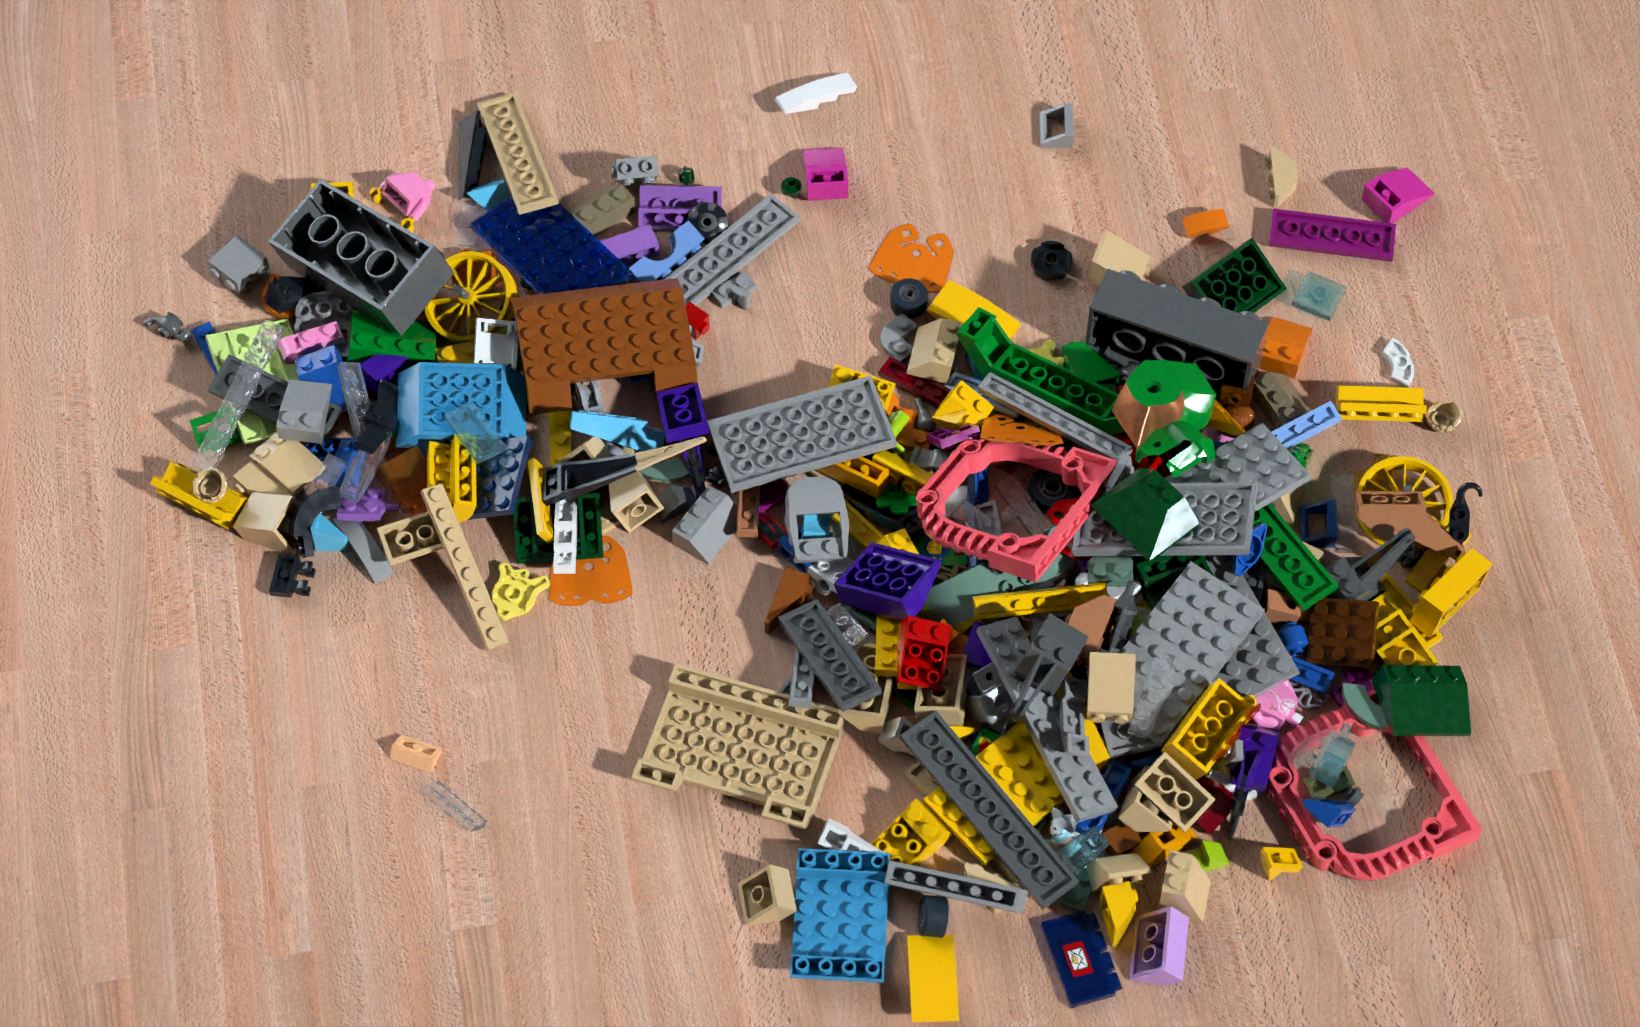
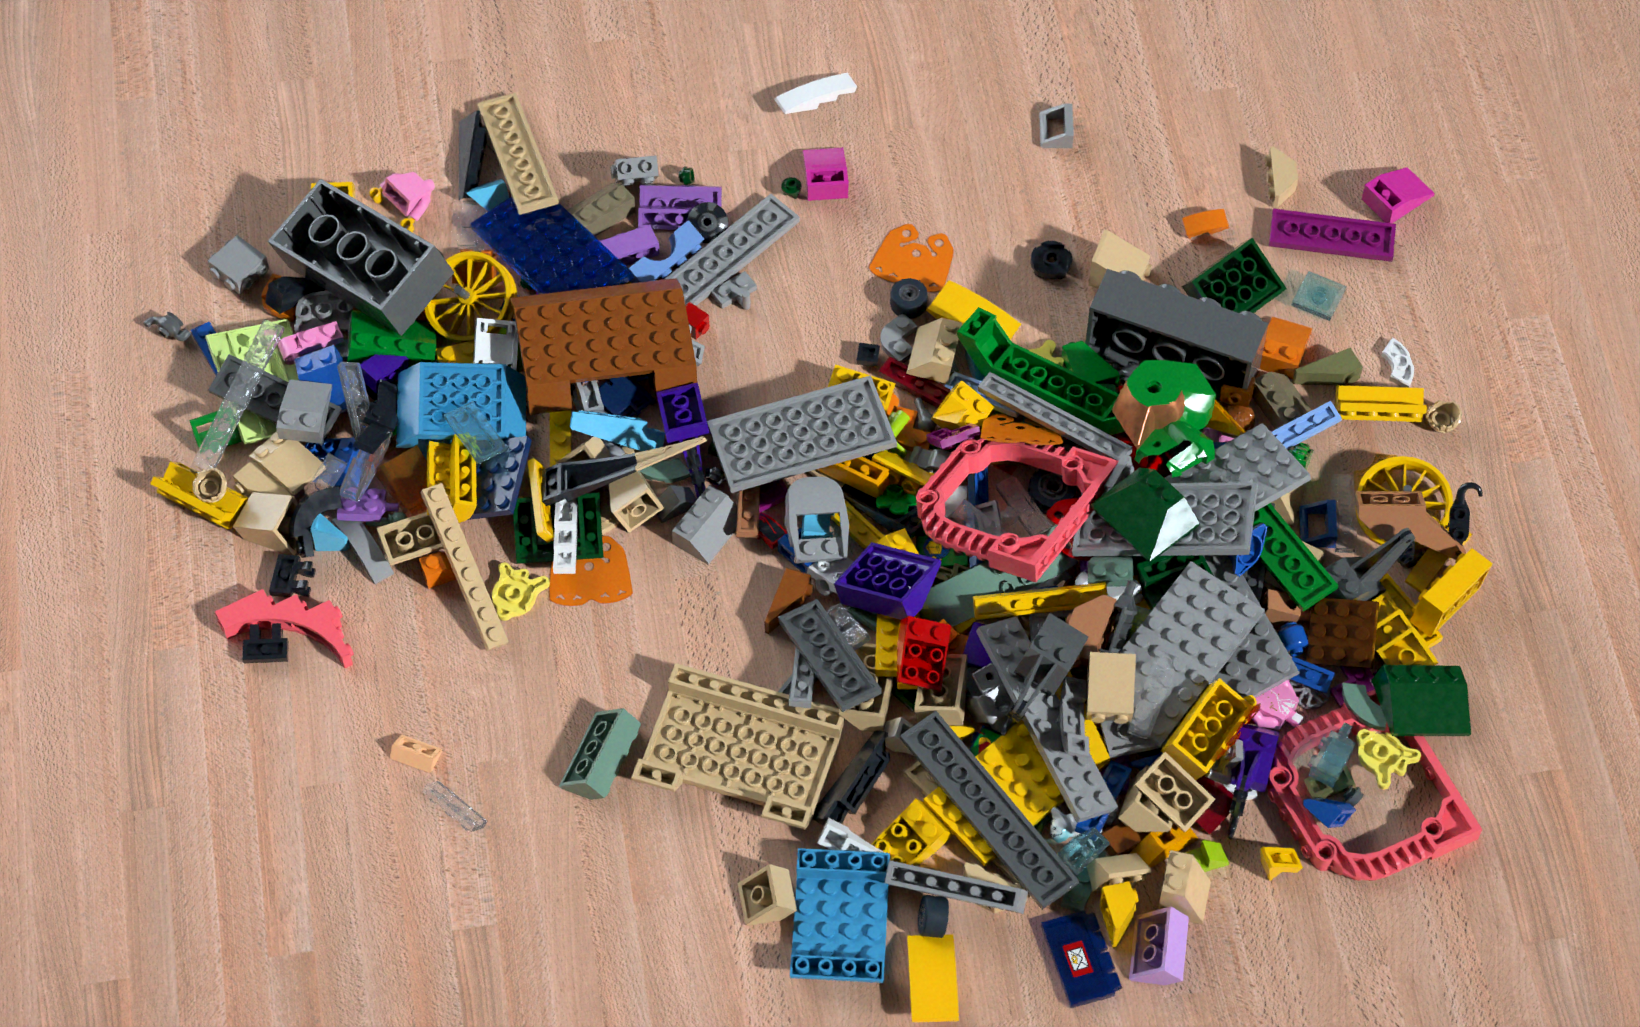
none -> coral arch [215,589,354,668]
none -> black plate [242,623,289,664]
none -> sand green bar [366,512,407,527]
none -> orange slope [419,551,456,589]
none -> sand green slope [559,708,641,800]
none -> dark blue plate [599,376,656,417]
none -> black wedge [813,731,890,826]
none -> black plate [856,343,880,367]
none -> olive slope [1293,347,1363,386]
none -> light yellow tile [1356,729,1421,790]

